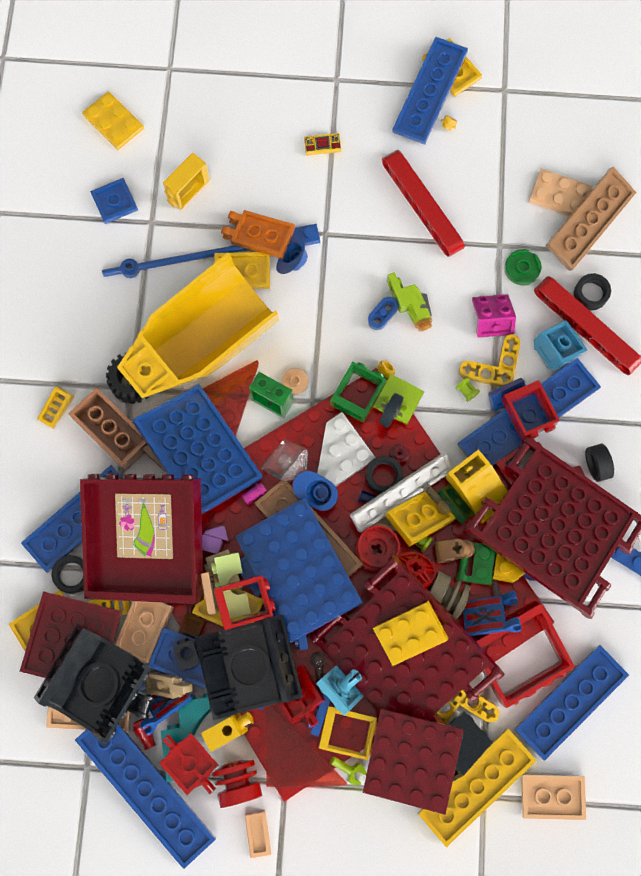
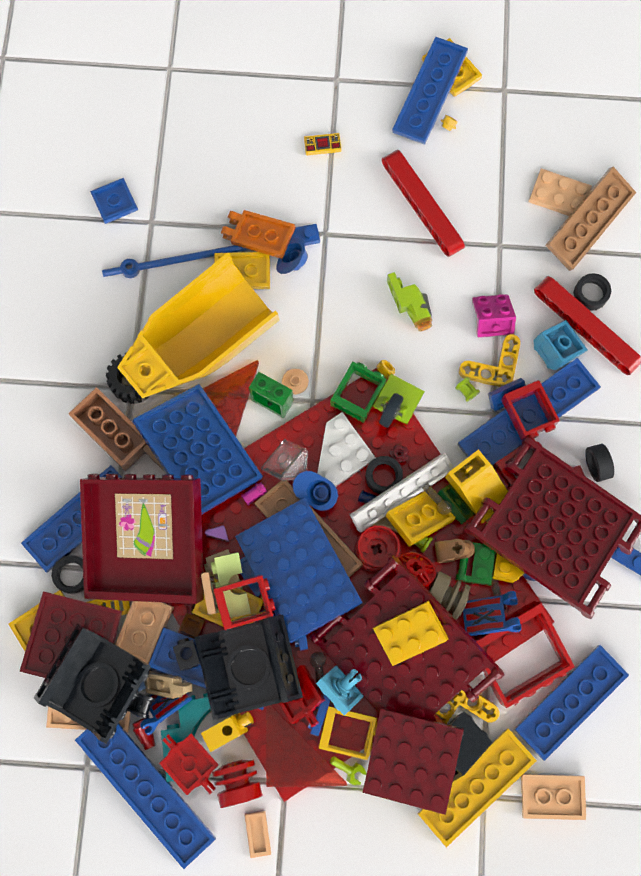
yellow slope [37,386,75,429] -> none
yellow plate [82,91,144,150] -> none
yellow window [163,152,210,210] -> none
medium lavender slope [202,534,223,554] -> none
blue plate [368,297,398,330] -> none
green tile [504,249,542,285] -> none

